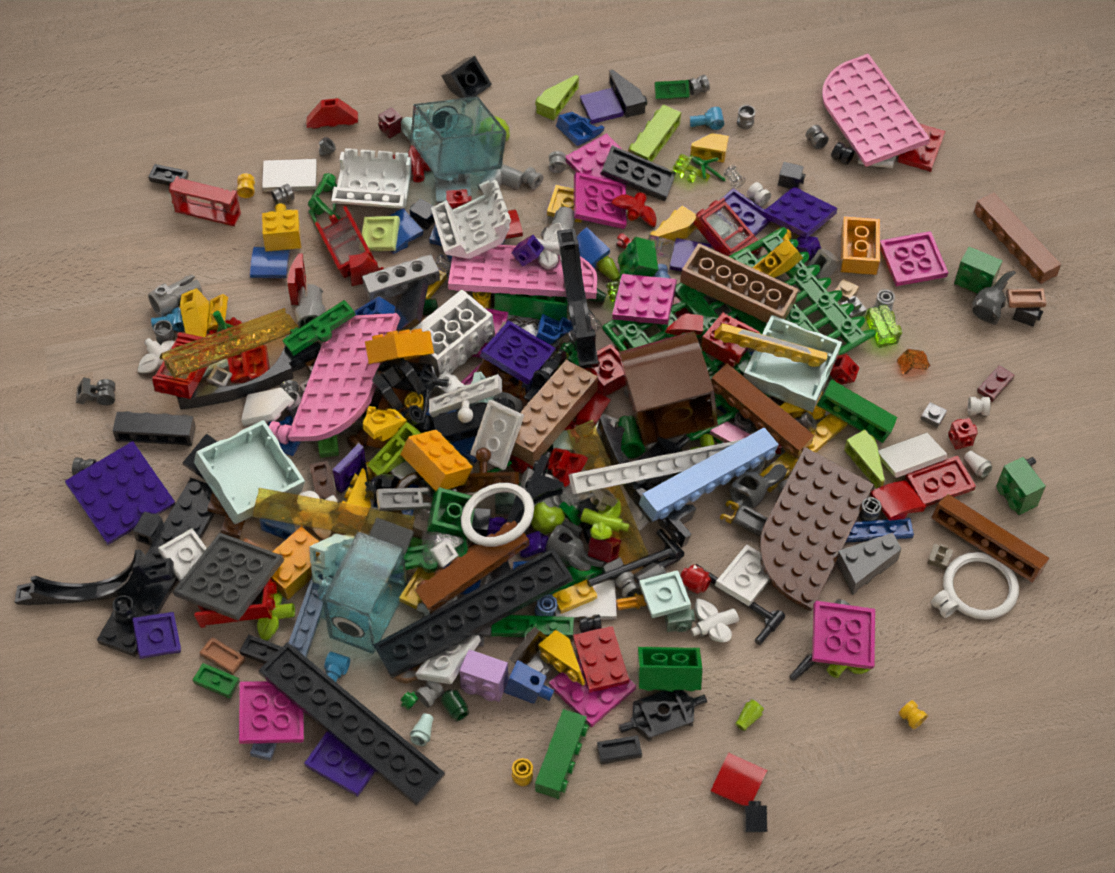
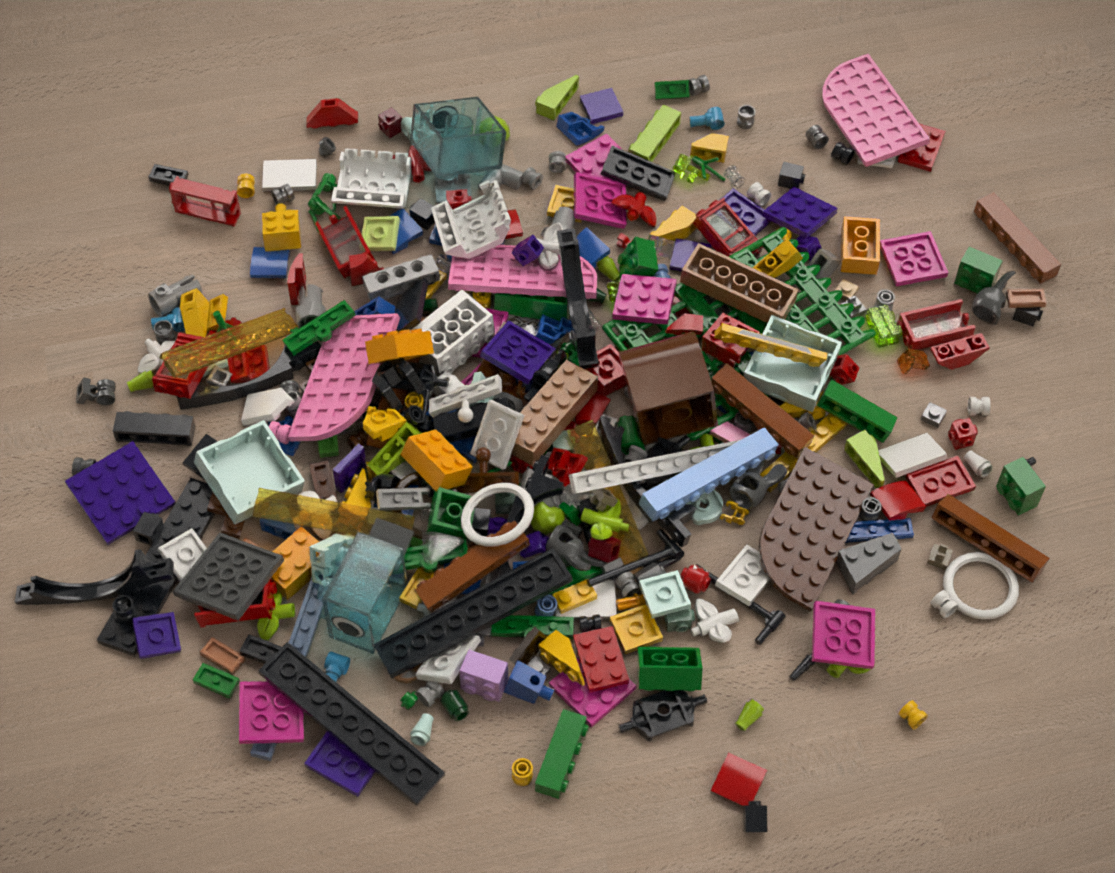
white tile [430,539,458,567] -> none
black slope [441,56,492,103] -> none
black tile [597,735,642,764] -> none
slope [609,70,648,118] -> none
dark grey tile [733,504,767,537] -> none
plate [977,365,1015,402] -> none
none -> lime cone [127,370,154,392]
none -> yellow plate [609,604,663,654]
none -> light grey wheel [623,445,648,463]
none -> light aqua plate [686,490,723,525]
none -> red door [896,299,976,353]
none -> red slope [930,333,990,370]

